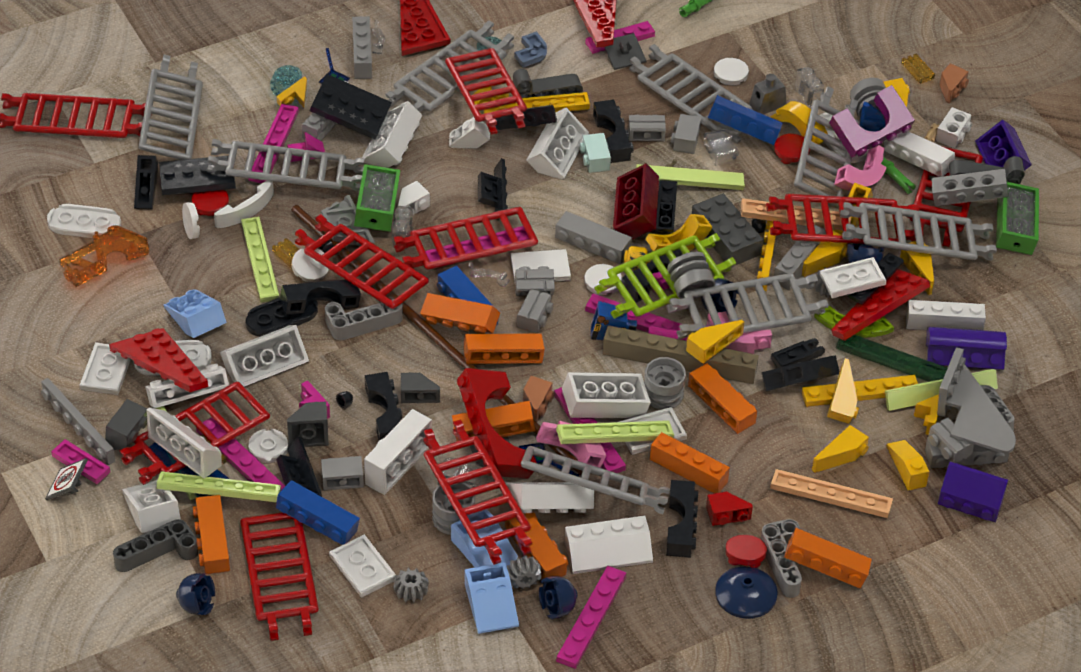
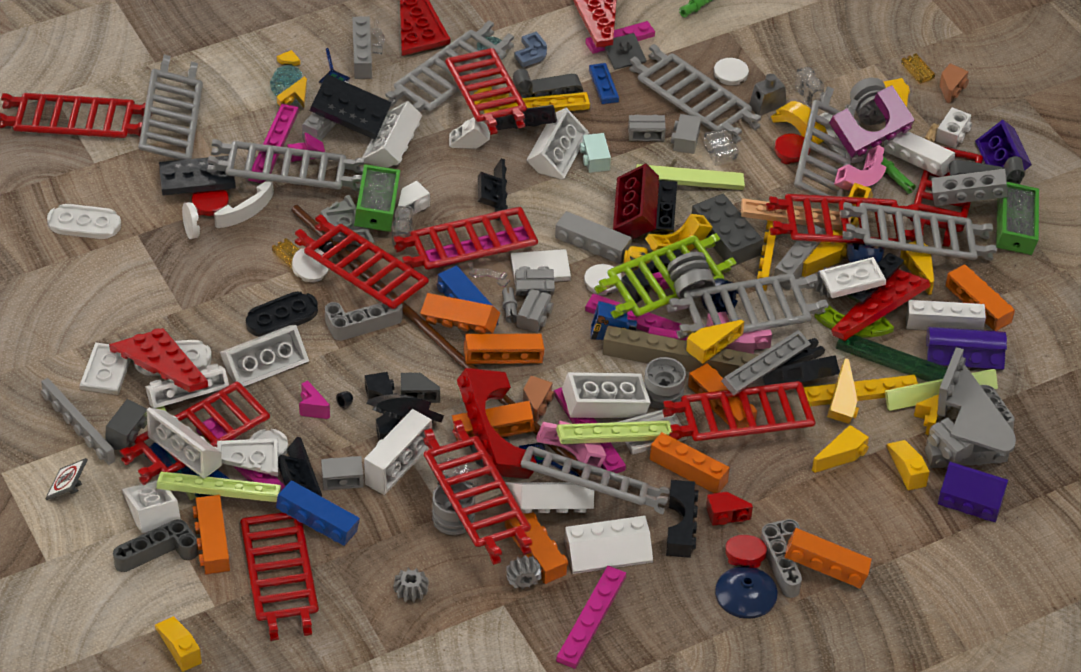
dark pink plate [51,439,111,484] -> none
clear orange piece [59,225,149,287] -> none
black slope [134,155,159,209] -> none
light blue slope [164,289,227,338] -> none
dark blue cylinder [176,573,215,615] -> none
yellowish green tile [241,217,279,303] -> none
black arch [280,279,361,315] -> none
dark grey slope [287,402,329,447] -> none
white tile [329,534,396,598] -> none
light blue slope [451,509,518,567] -> none
light blue slope [464,562,519,634] -> none
dark blue cylinder [539,576,578,619] -> none
black arch [593,99,634,163] -> none
blue brick [708,95,783,145] -> none
black hinge [751,219,766,233] -> none
light nougat plate [770,469,893,518] -> none
blue wing [859,102,886,132] -> none
none -> yellow slope [155,616,202,672]
none -> white wing [217,438,278,476]
none -> yellow tile [277,50,301,66]
none -> black slope [366,394,444,424]
none -> light grey pin [502,287,518,323]
none -> blue tile [589,63,619,104]
none -> red bar [662,381,816,441]
none -> light grey plate [721,330,811,395]
none -> orange brick [945,264,1015,331]

